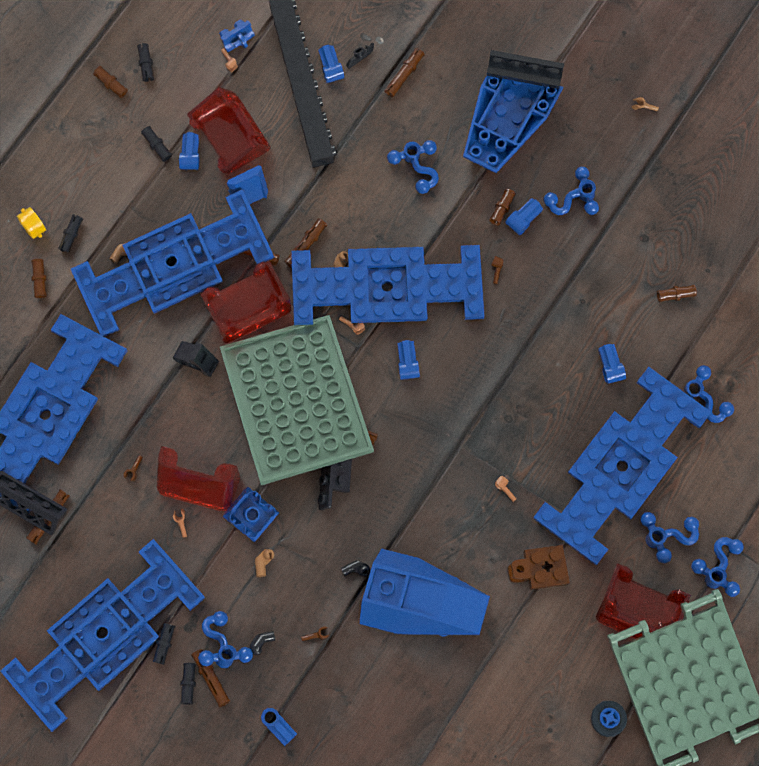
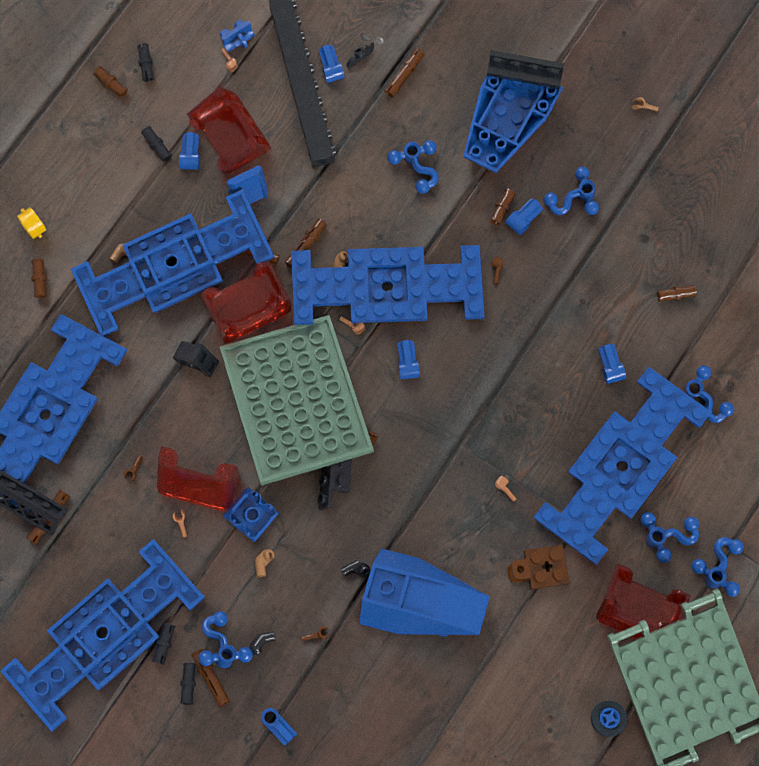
black pin [58,214,84,253] -> none

